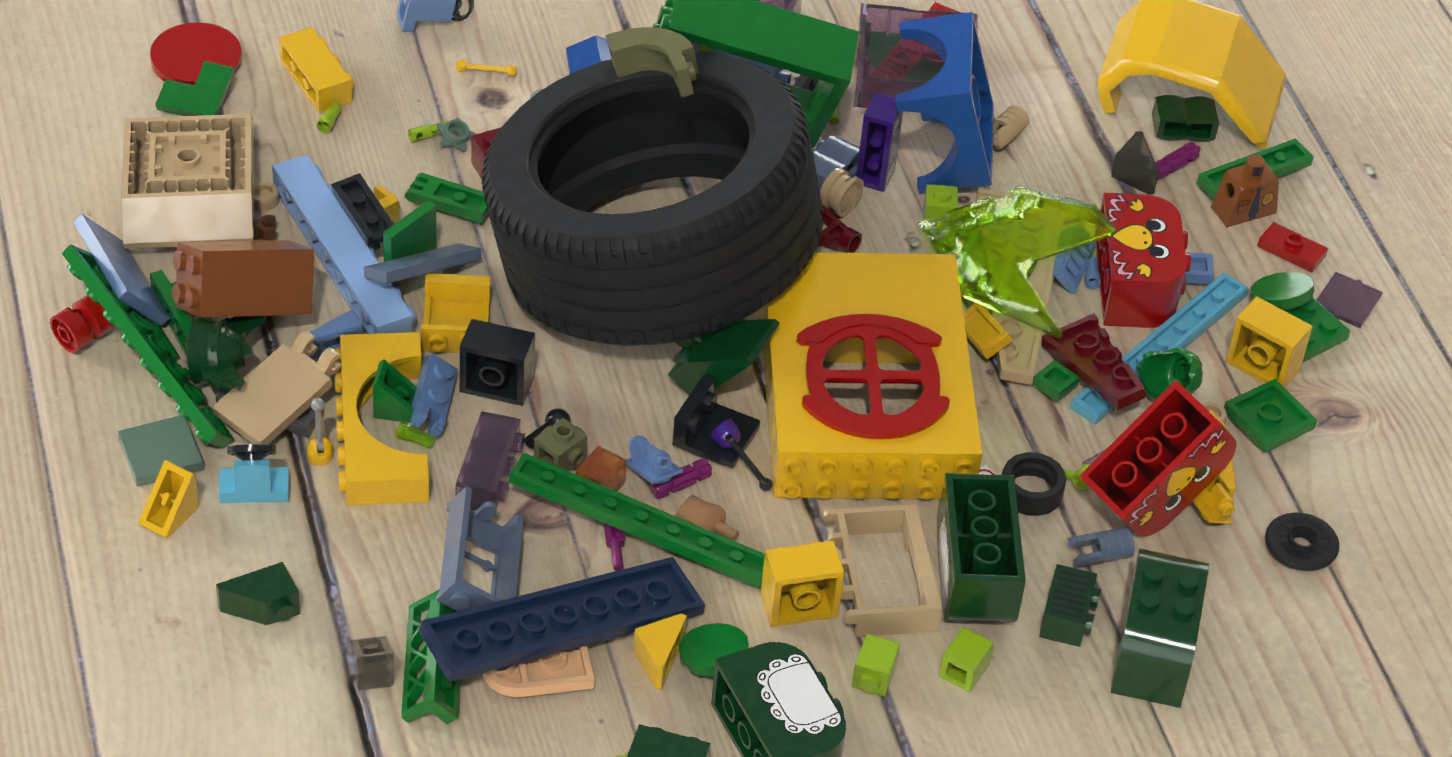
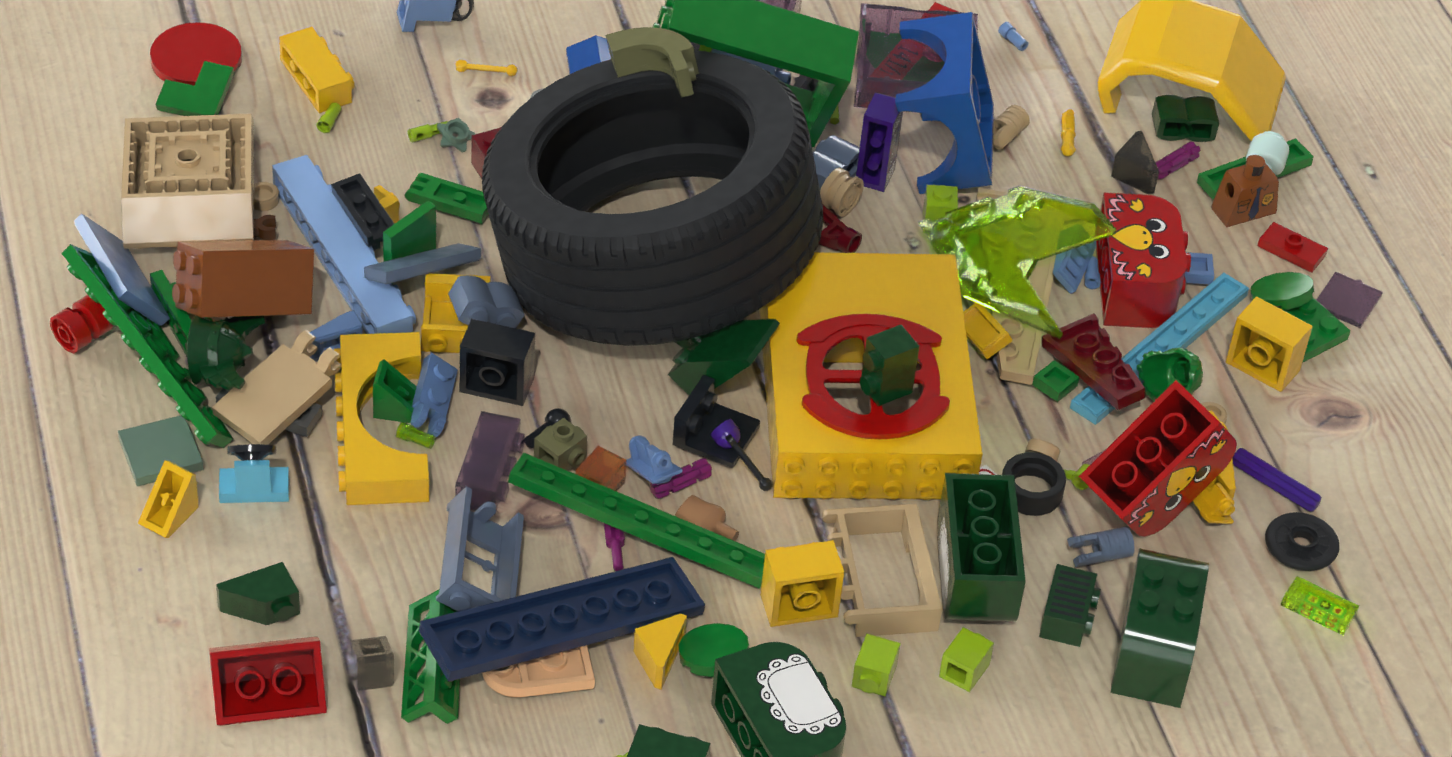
hinge [306,398,334,466] -> none
green plate [1224,379,1317,453] -> none
none -> red slope [209,636,327,725]
none -> sand blue brick [448,275,525,328]
none -> dark green brick [860,325,919,406]
none -> medium blue piece [998,22,1029,51]
none -> tan tile [1025,438,1061,461]
none -> yellow piece [1061,109,1076,156]
none -> dark purple axle [1232,448,1322,512]
none -> light aqua head [1246,131,1289,175]
none -> clear neon green tile [1281,576,1359,635]

